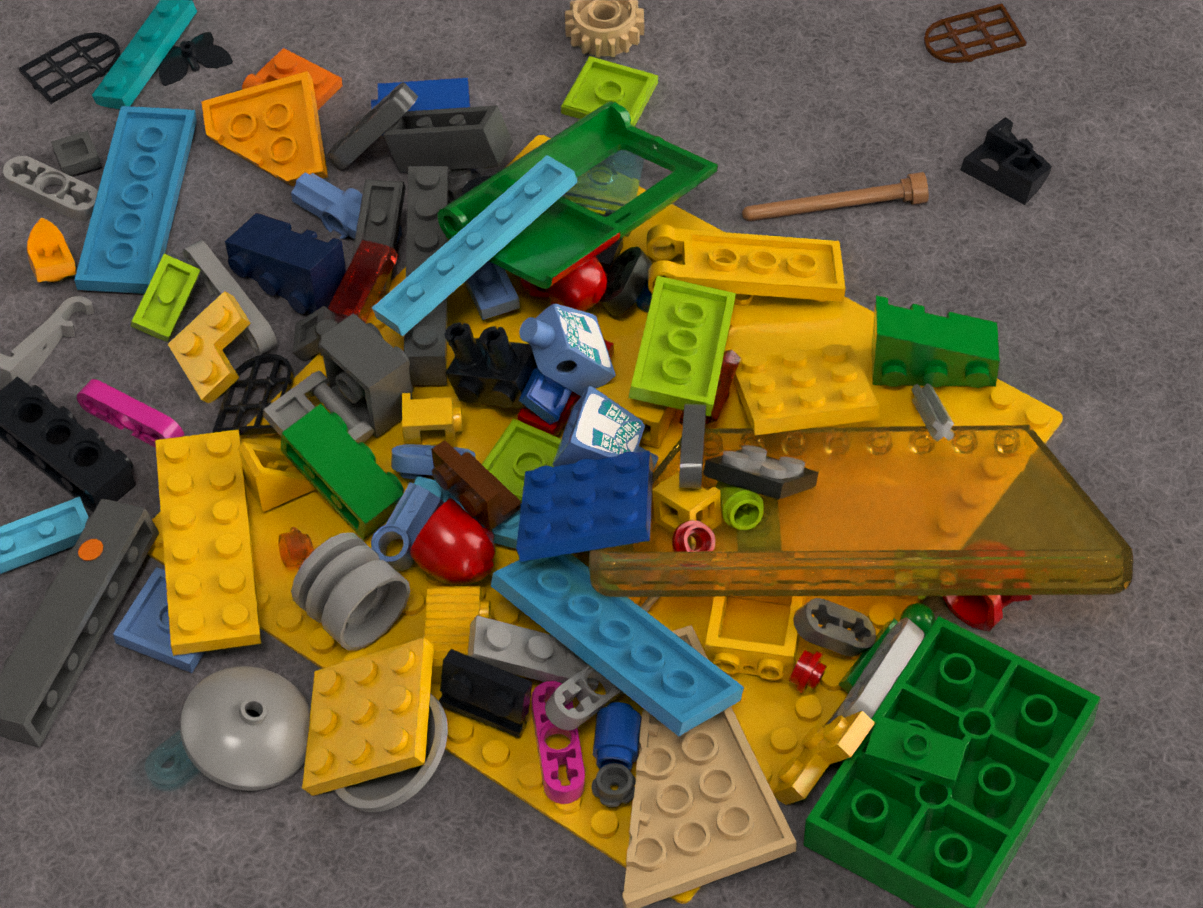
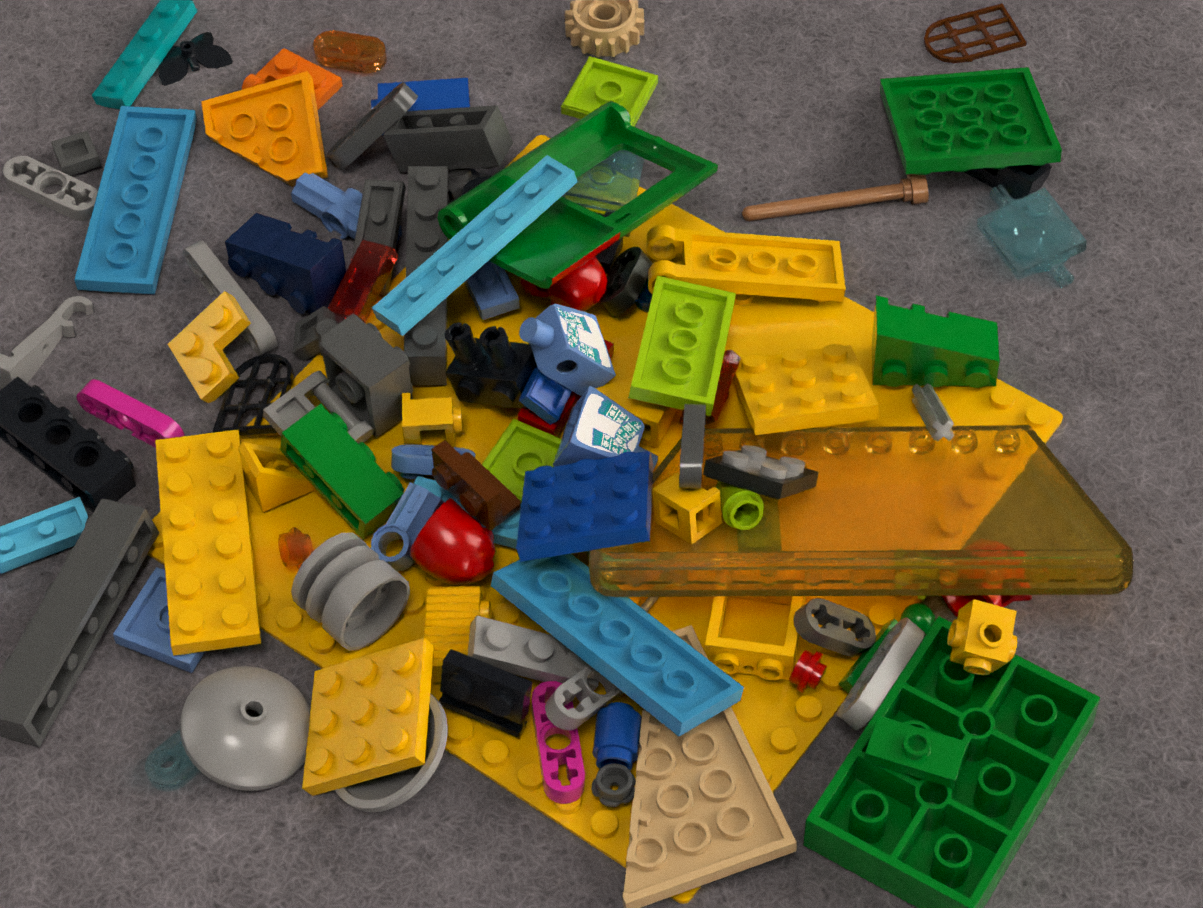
black window [18,32,120,104] -> none
light orange plate [27,217,76,282] -> none
orange sticker [78,539,103,561] -> none
lime plate [130,254,201,342] -> none
red plate [672,520,715,565] -> none
yellow plate [773,711,875,805] -> none
none -> clear orange plate [313,30,387,73]
none -> green plate [880,67,1062,175]
none -> yellow brick [947,599,1017,675]
none -> clear light blue plate [977,185,1087,288]

